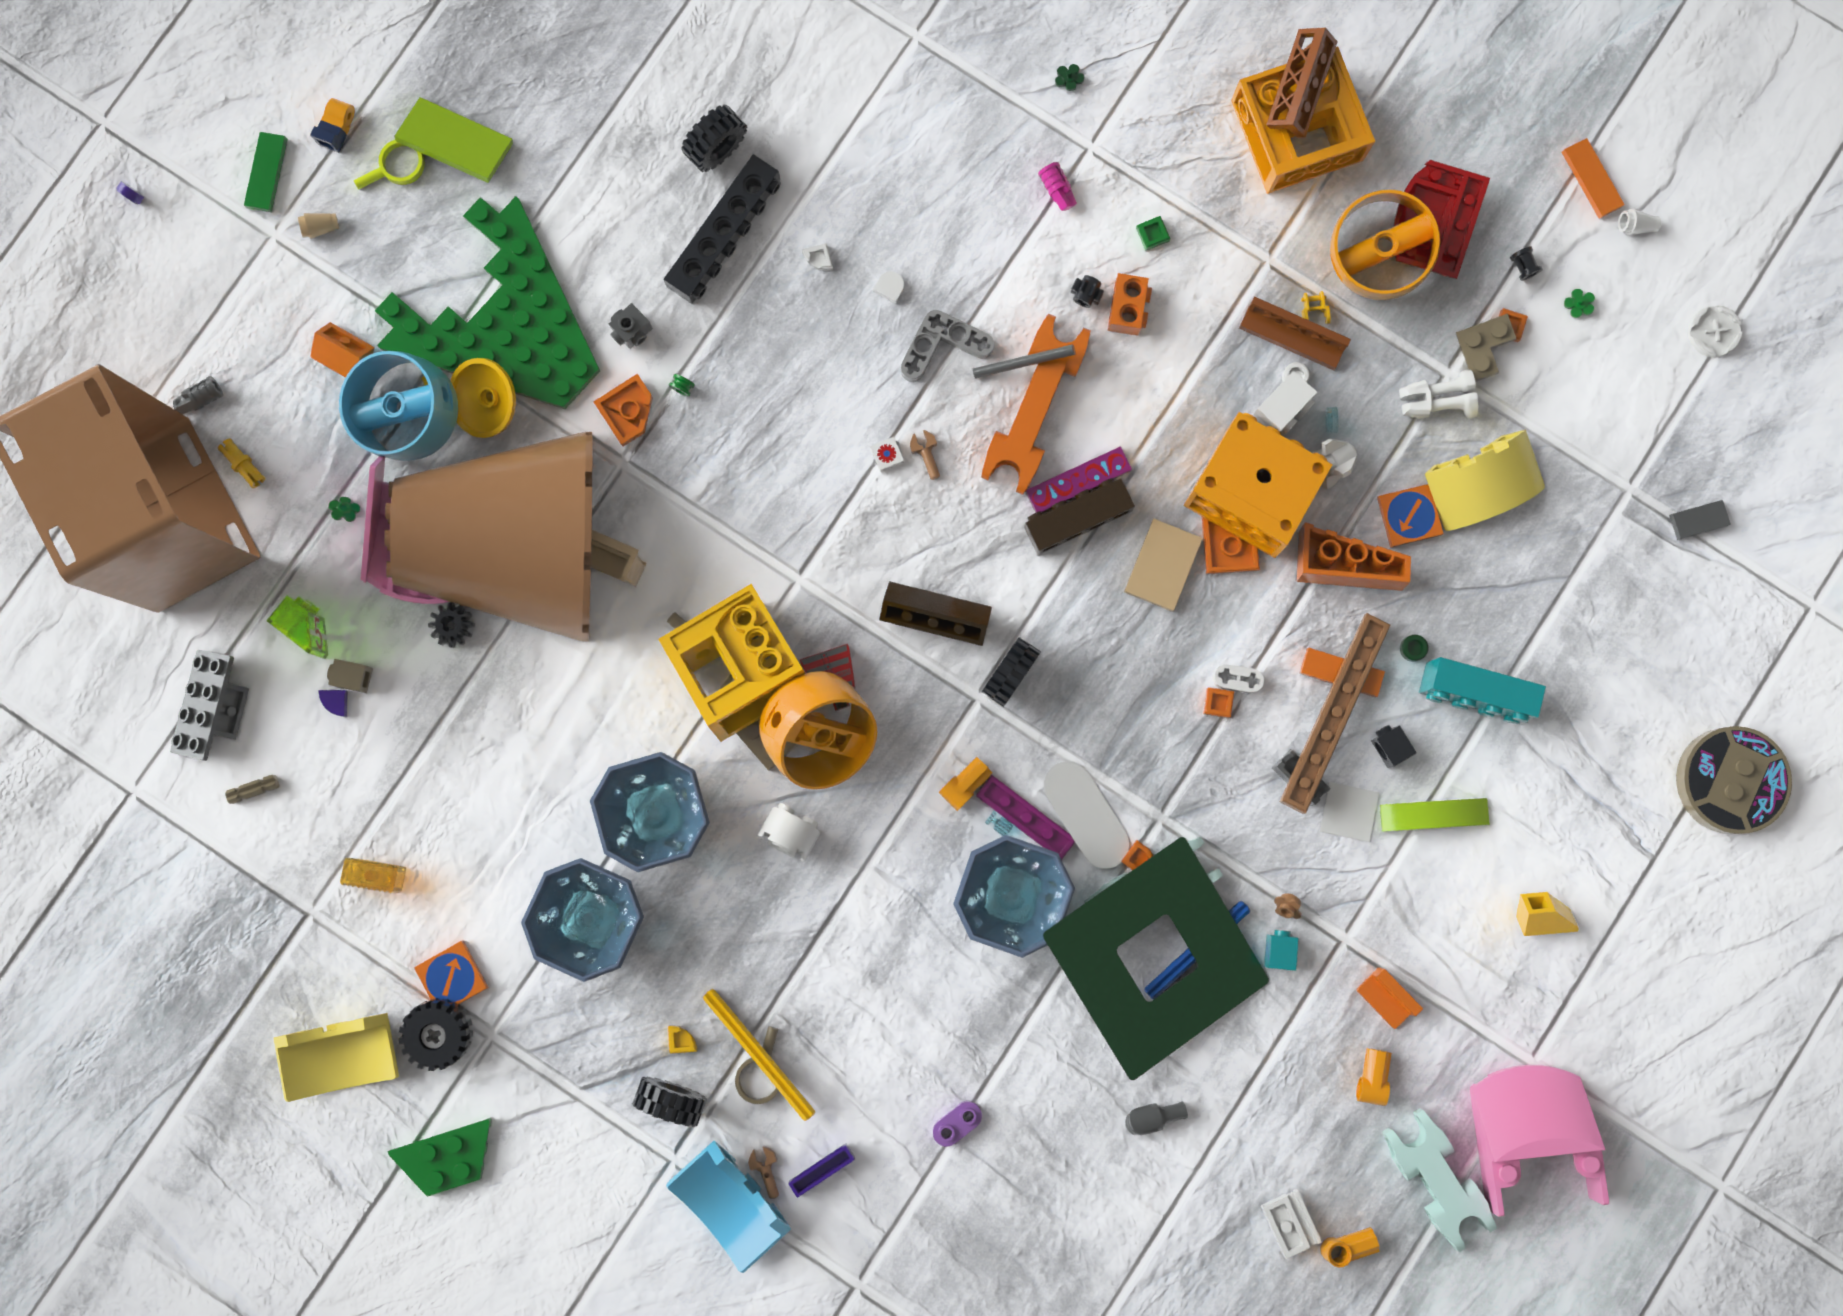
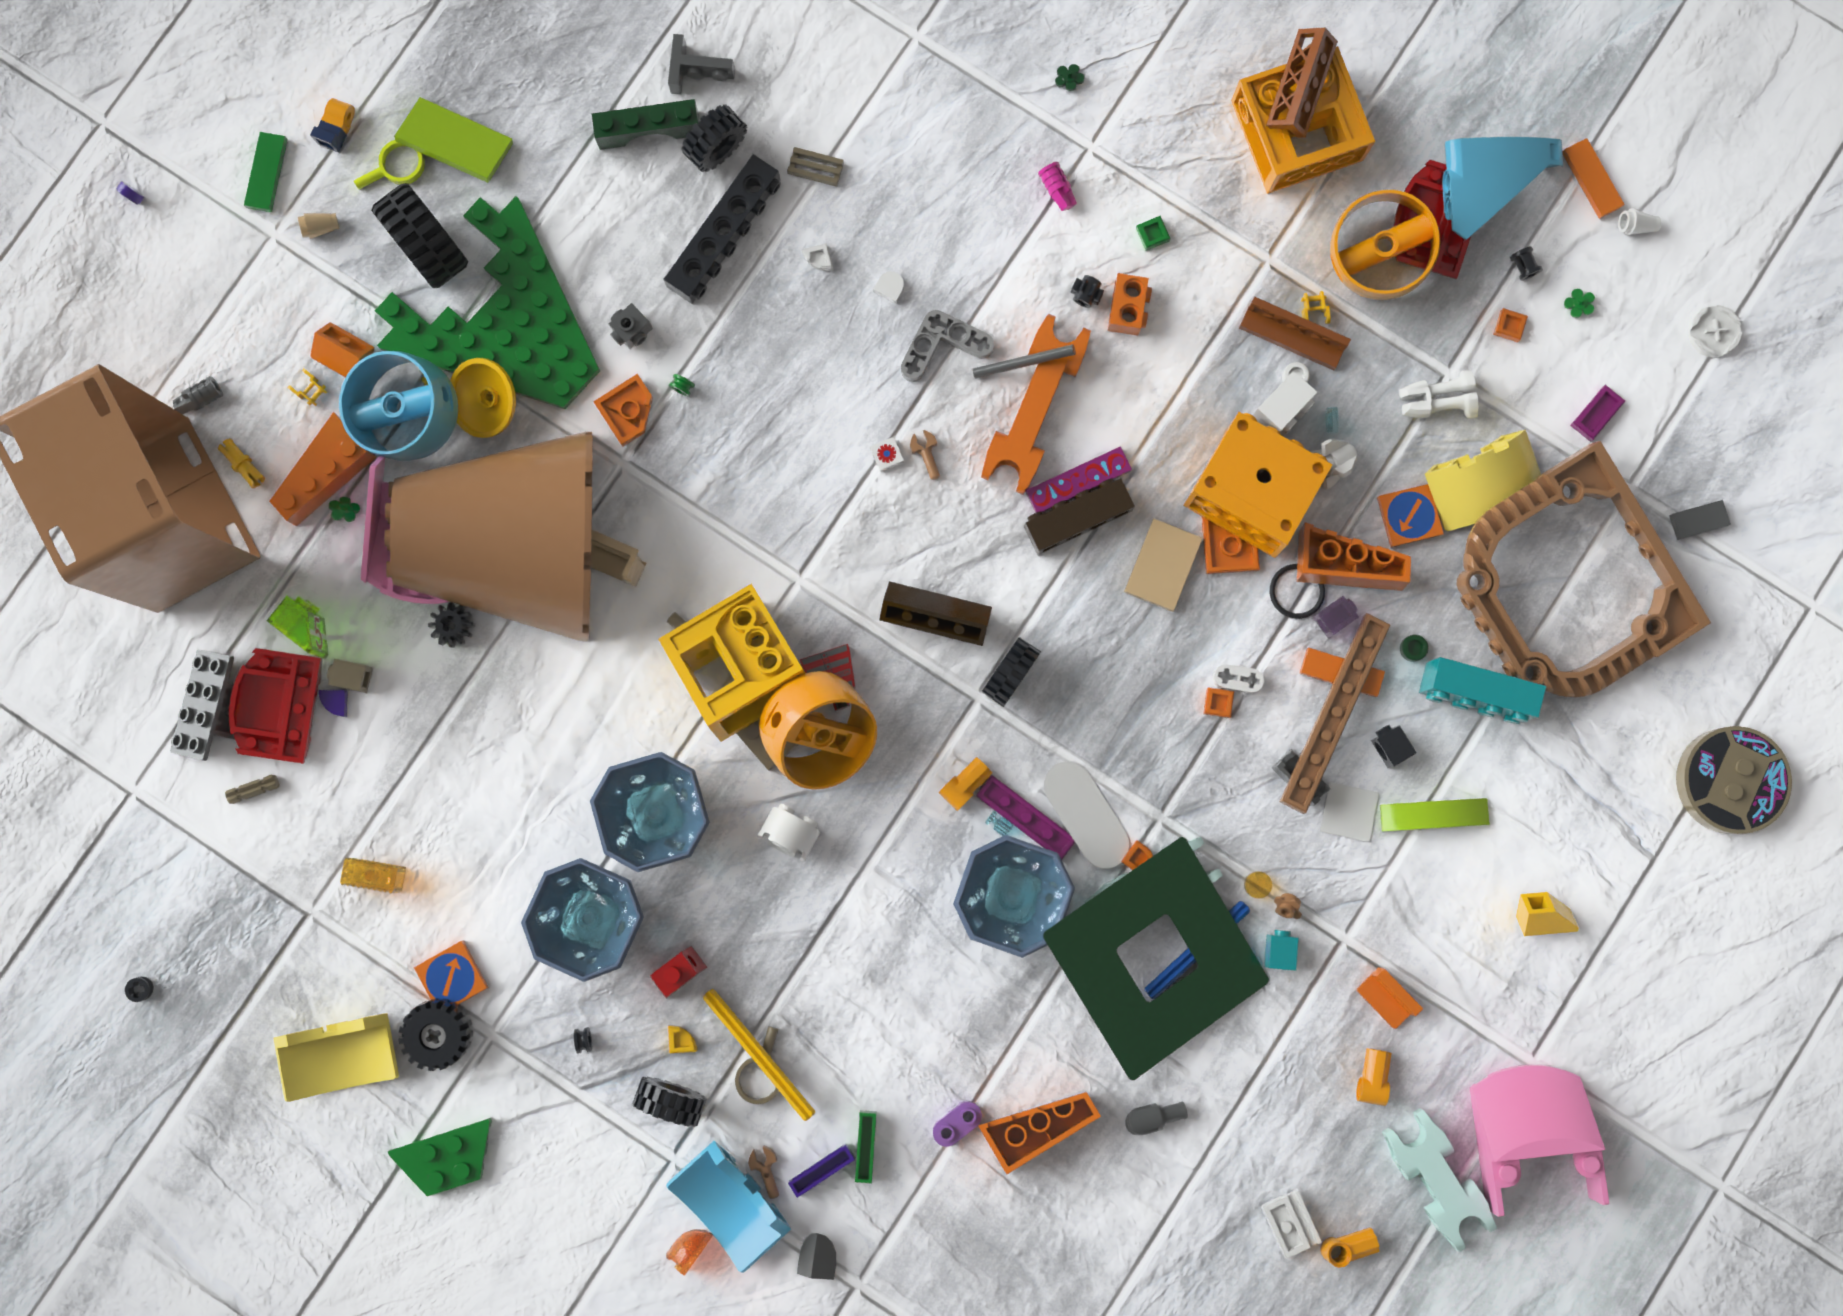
dark tan plate [1456,314,1516,382] -> none
none -> black bush [125,976,154,1002]
none -> red slope [229,648,322,764]
none -> orange wedge [269,412,376,526]
none -> yellow piece [287,368,328,406]
none -> black tyre [371,183,469,288]
none -> black bush [574,1027,592,1054]
none -> dark green arch [591,99,700,150]
none -> red torso [650,946,707,999]
none -> clear orange brick [666,1229,713,1276]
none -> dark grey bracket [668,34,735,94]
none -> dark tan tile [787,147,844,187]
none -> dark grey brick [797,1233,836,1280]
none -> green piece [855,1110,877,1184]
none -> orange wedge [978,1092,1101,1175]
none -> clear yellow tile [1244,871,1272,899]
none -> black tyre [1269,564,1325,619]
none -> clear purple brick [1312,596,1359,638]
none -> medium azure panel [1442,137,1563,240]
none -> medium nougat arch [1456,441,1711,697]
none -> magenta tile [1570,384,1626,442]

